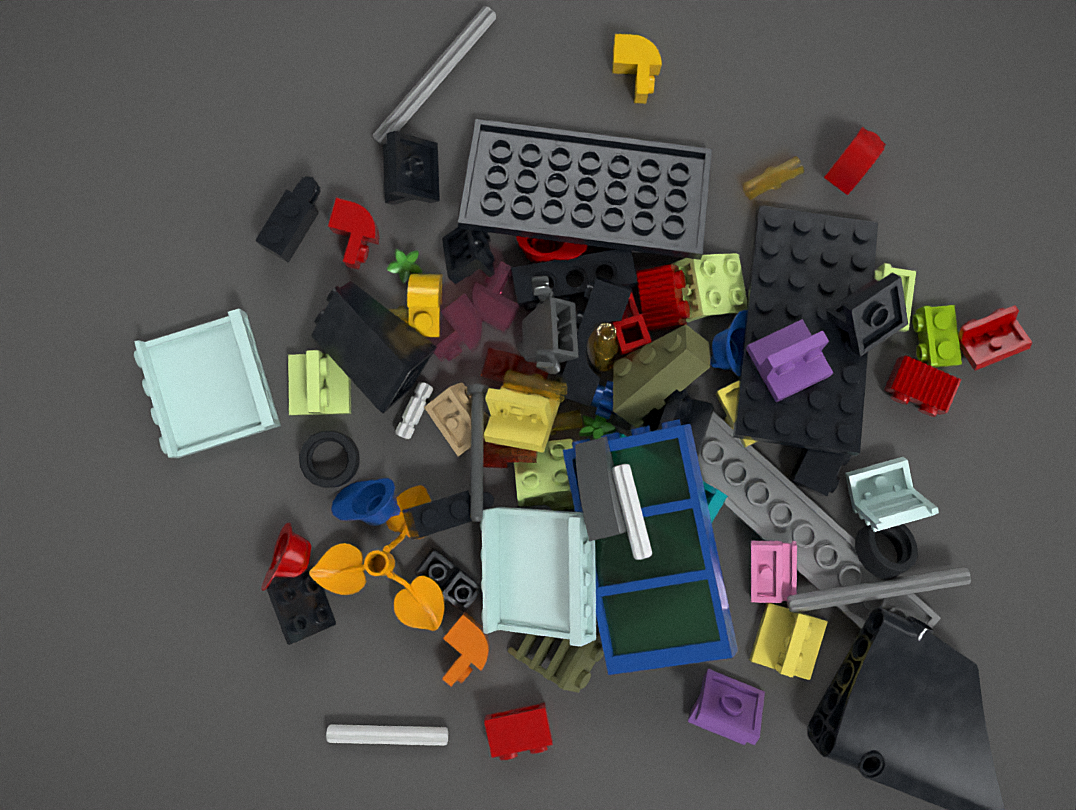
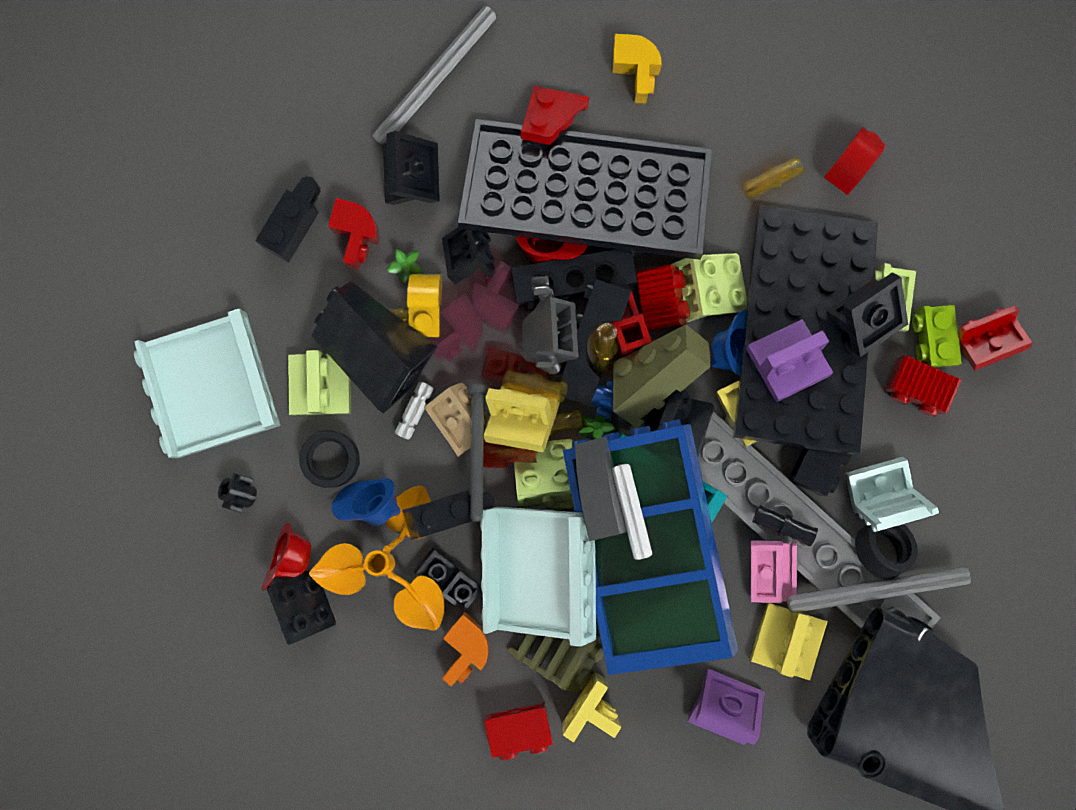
white axle [326,724,449,746] -> none
none -> black gear [218,473,257,513]
none -> red wing [521,86,590,145]
none -> light yellow bracket [562,671,621,742]
none -> black pin [752,504,818,547]

